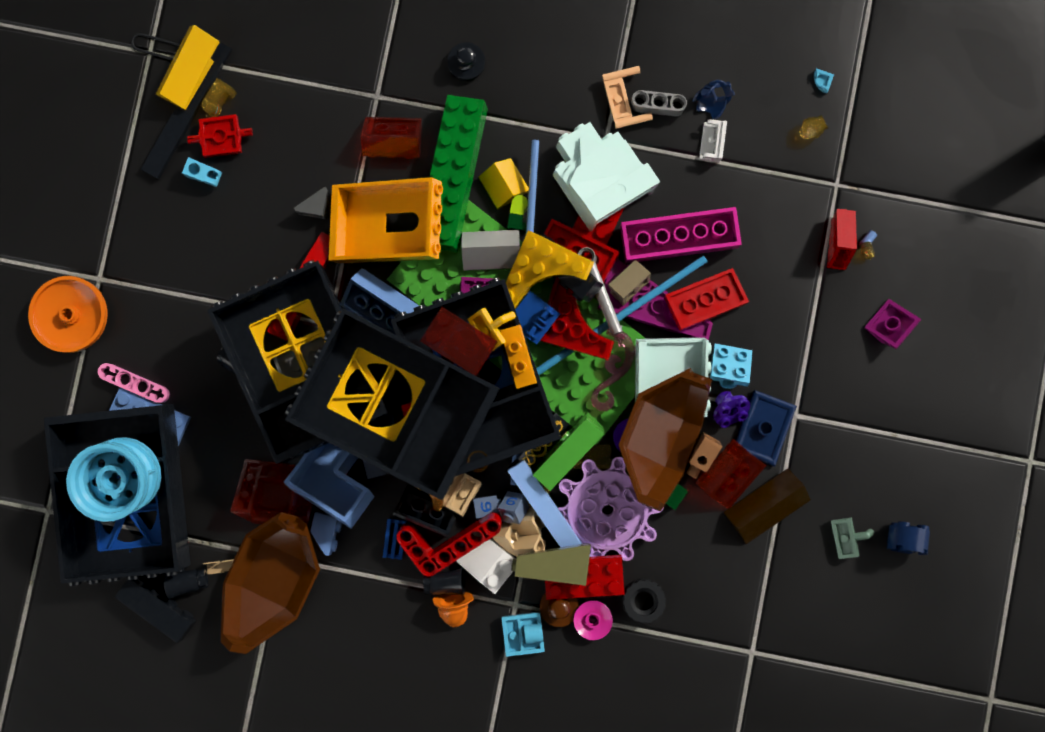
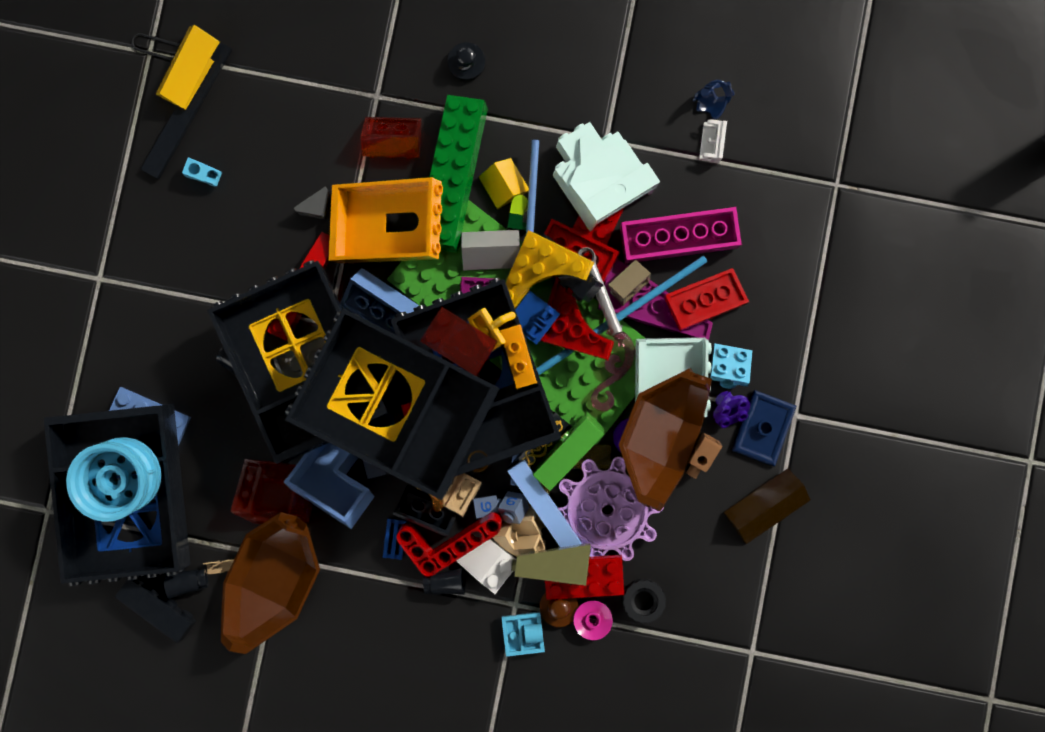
orange dish [28,276,108,353] -> none
bright pink beam [98,363,170,403] -> none
red plate [187,114,253,158] -> none
clear yellow leg [202,78,237,117] -> none
medium blue slope [310,511,342,556] -> none
orange piece [432,592,474,627] -> none
light nougat plate [602,66,653,129] -> none
light grey beam [630,90,687,116] -> none
dark green panel [666,484,688,510] -> none
clear red slope [696,439,766,509] -> none
clear yellow rock [799,115,828,139] -> none
medium azure tile [814,68,834,94] -> none
red slope [827,209,857,270] -> none
sand green plate [831,517,874,559] -> none
arm [859,230,877,259] -> none
magenta slope [865,299,921,349] -> none
dark blue brick [887,521,930,555] -> none

